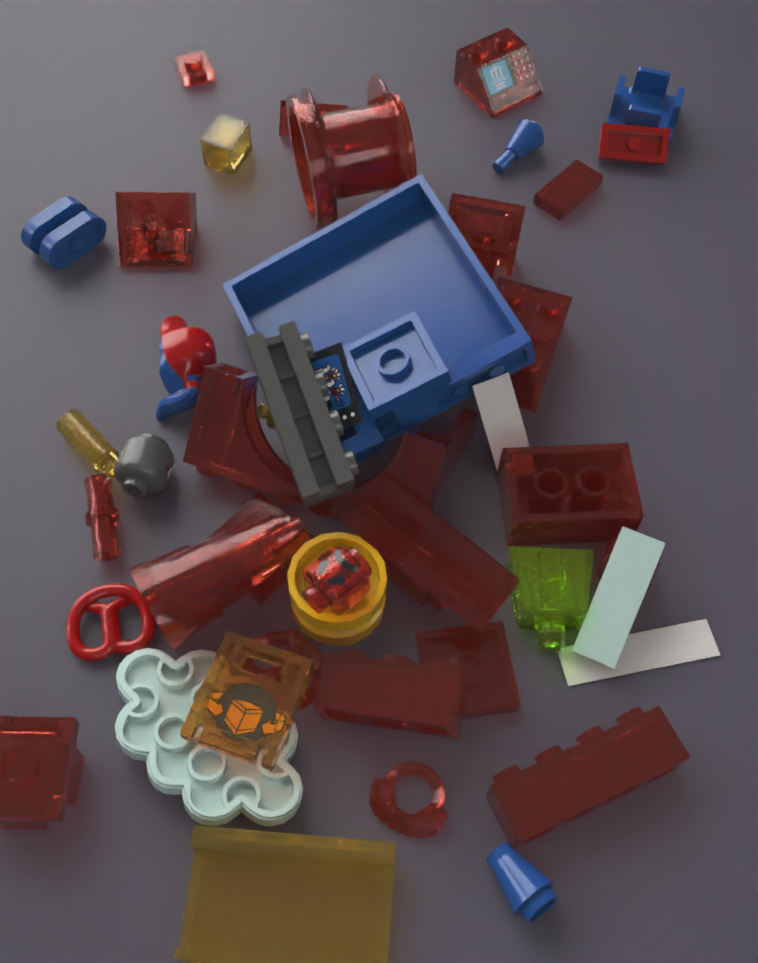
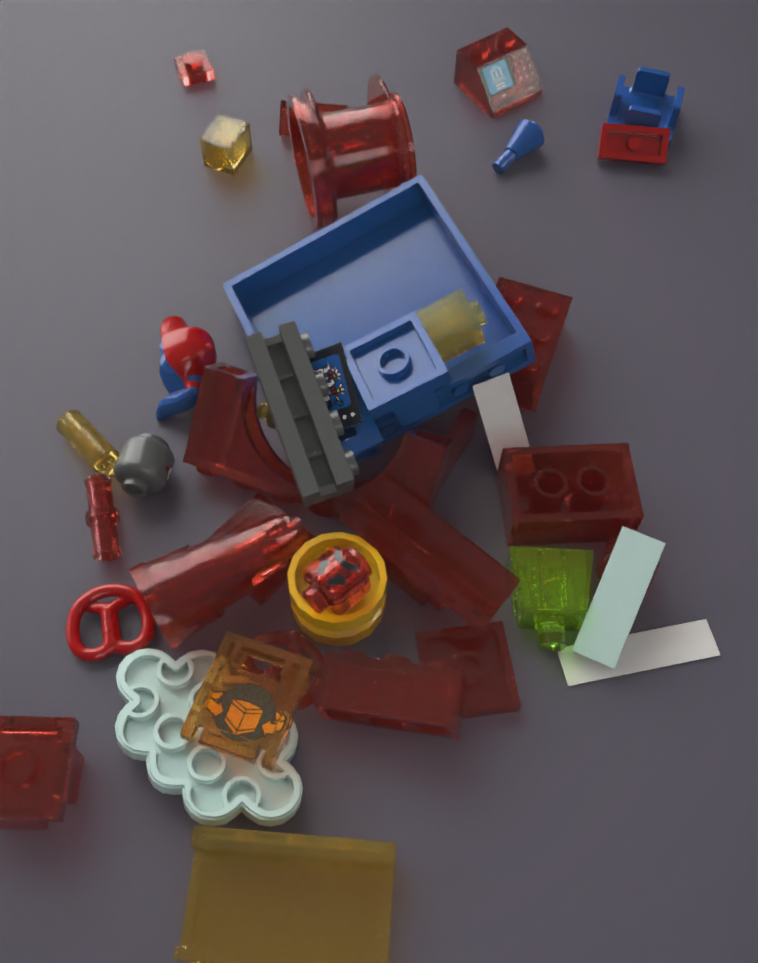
blue brick [21,196,107,269] -> none
clear red slope [115,192,197,267] -> none
clear red piece [369,761,448,838] -> none
clear red panel [448,193,526,280] -> none
clear red brick [486,705,690,850] -> none
blue cone [486,842,559,924] -> none
clear red tile [533,159,604,220] -> none
none -> clear yellow brick [416,289,487,363]

